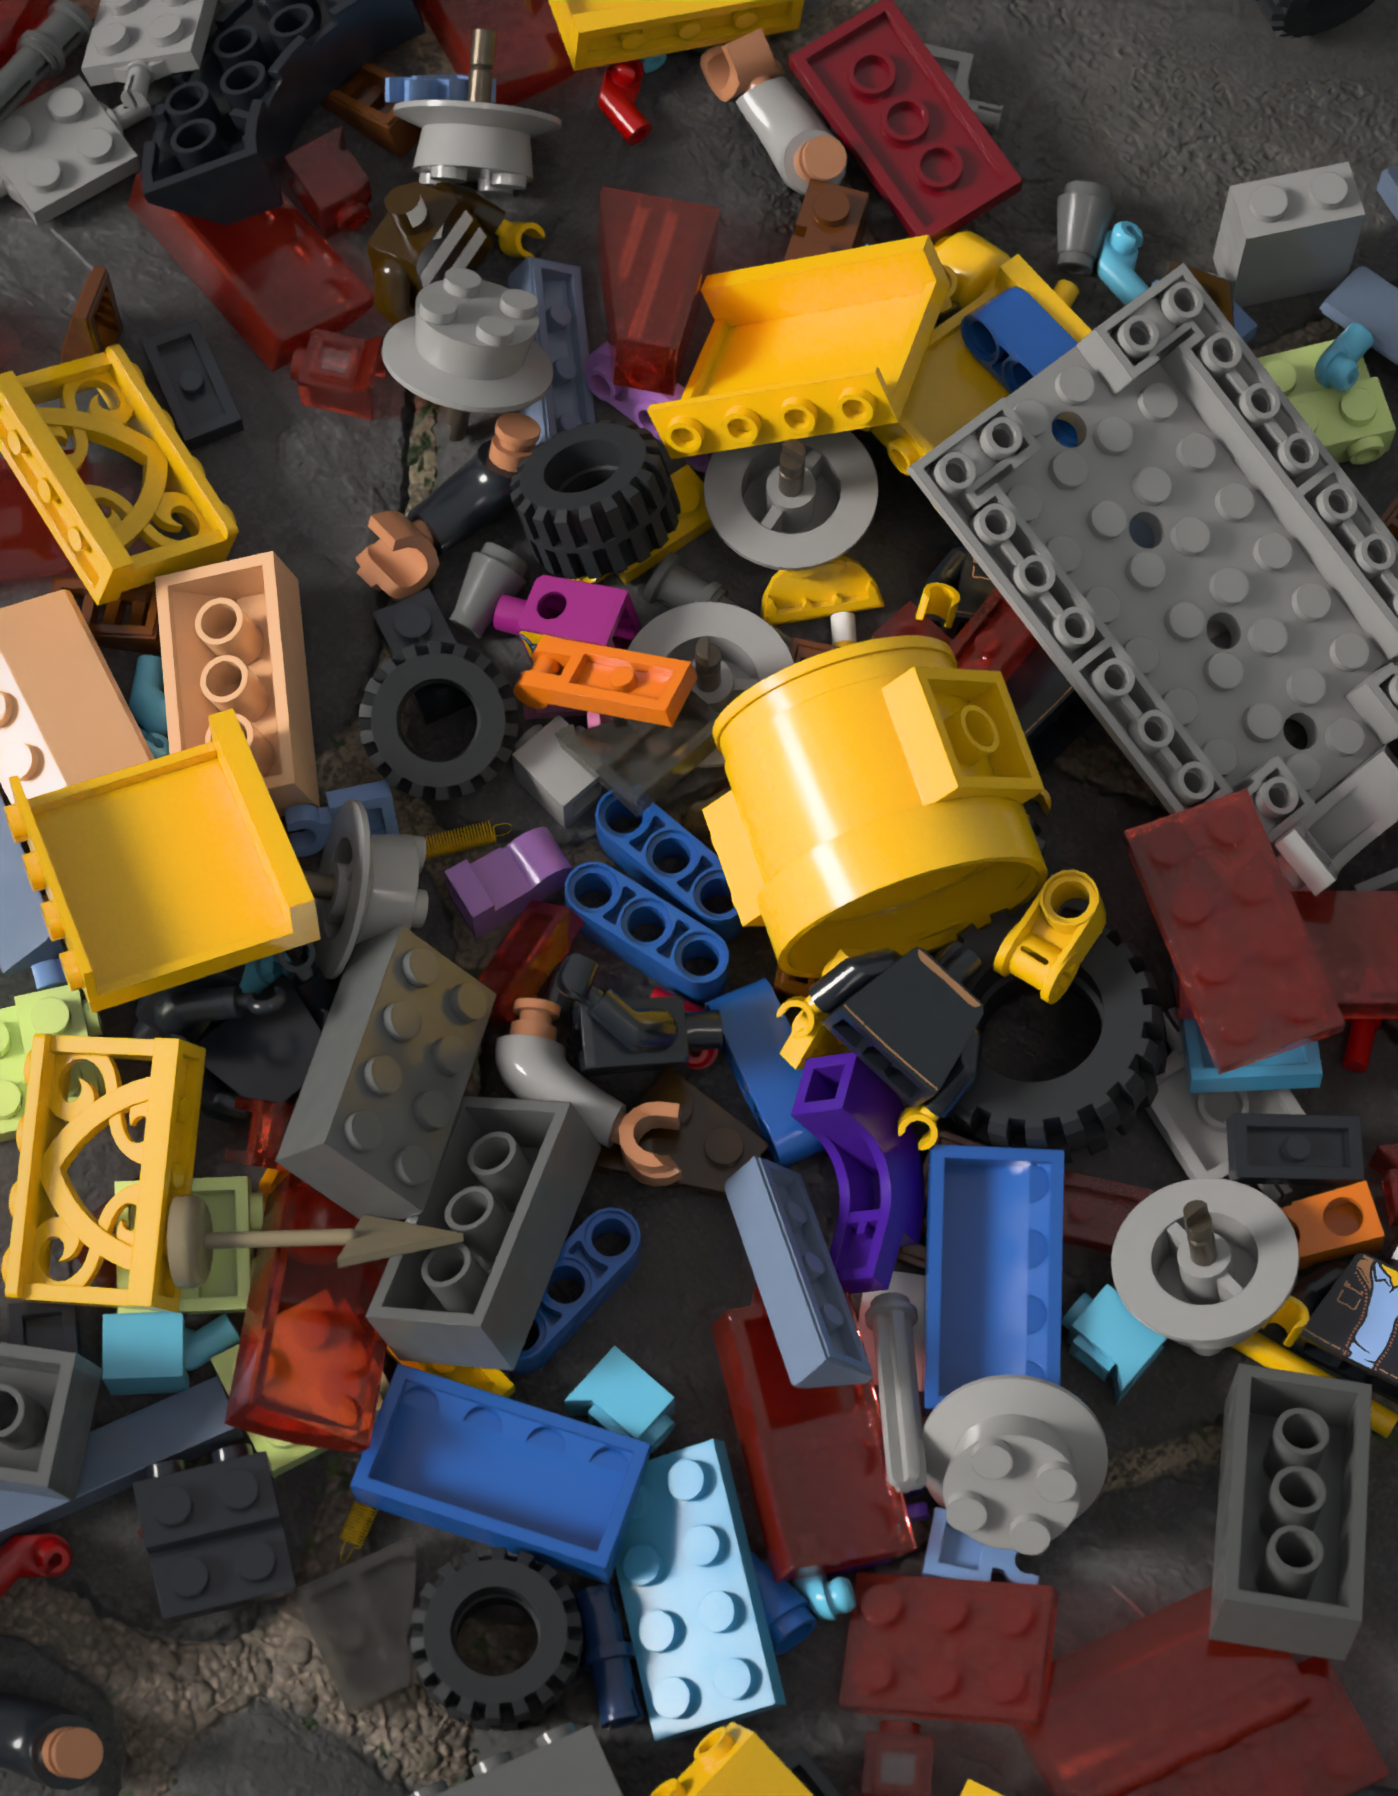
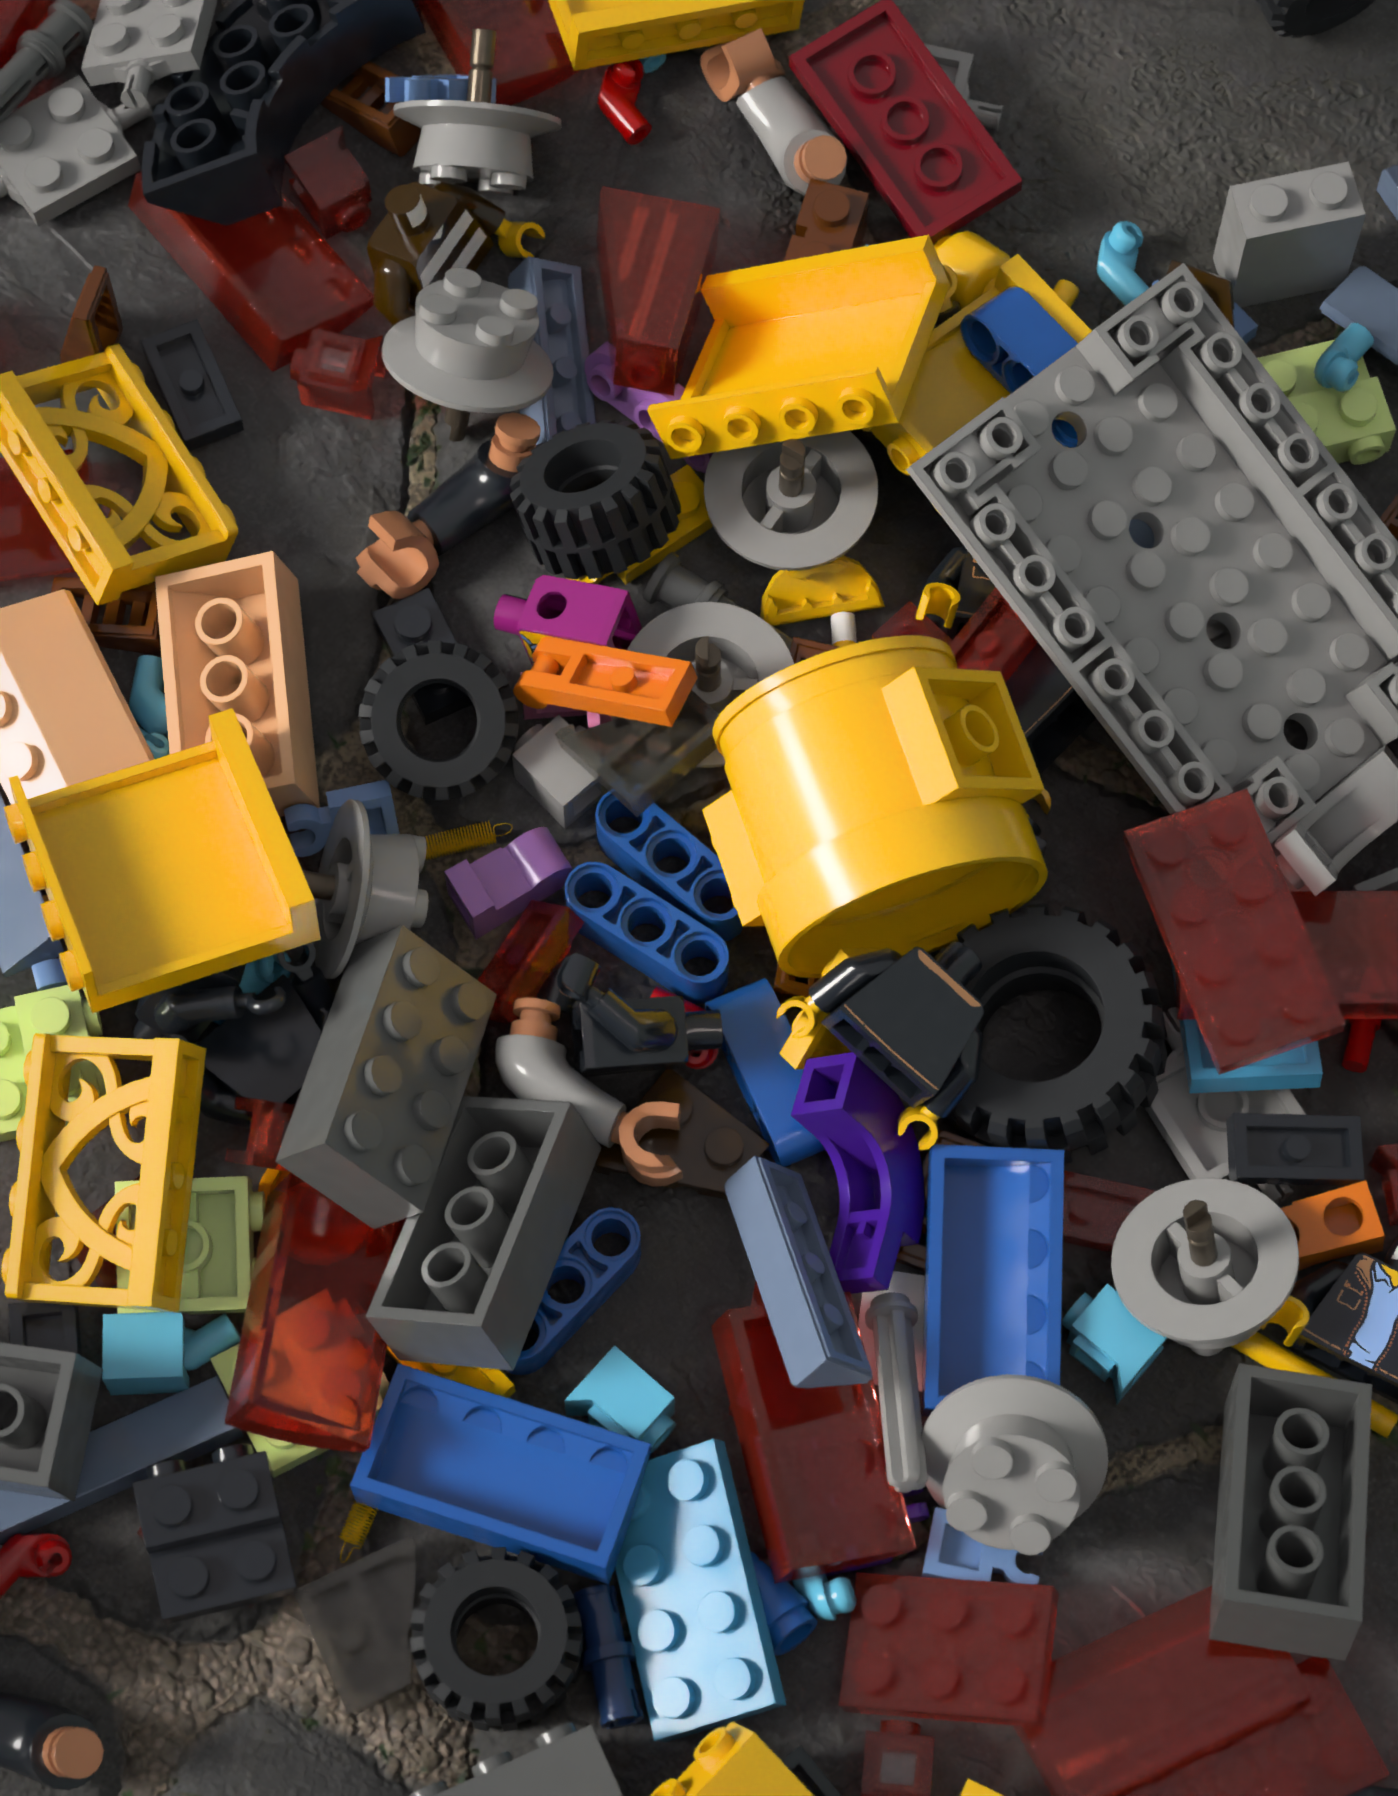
dark tan piece [167,1194,464,1289] -> none
dark grey cone [449,542,529,639] -> none
yellow piece [993,870,1106,1005] -> none
dark grey cone [1057,181,1116,276] -> none

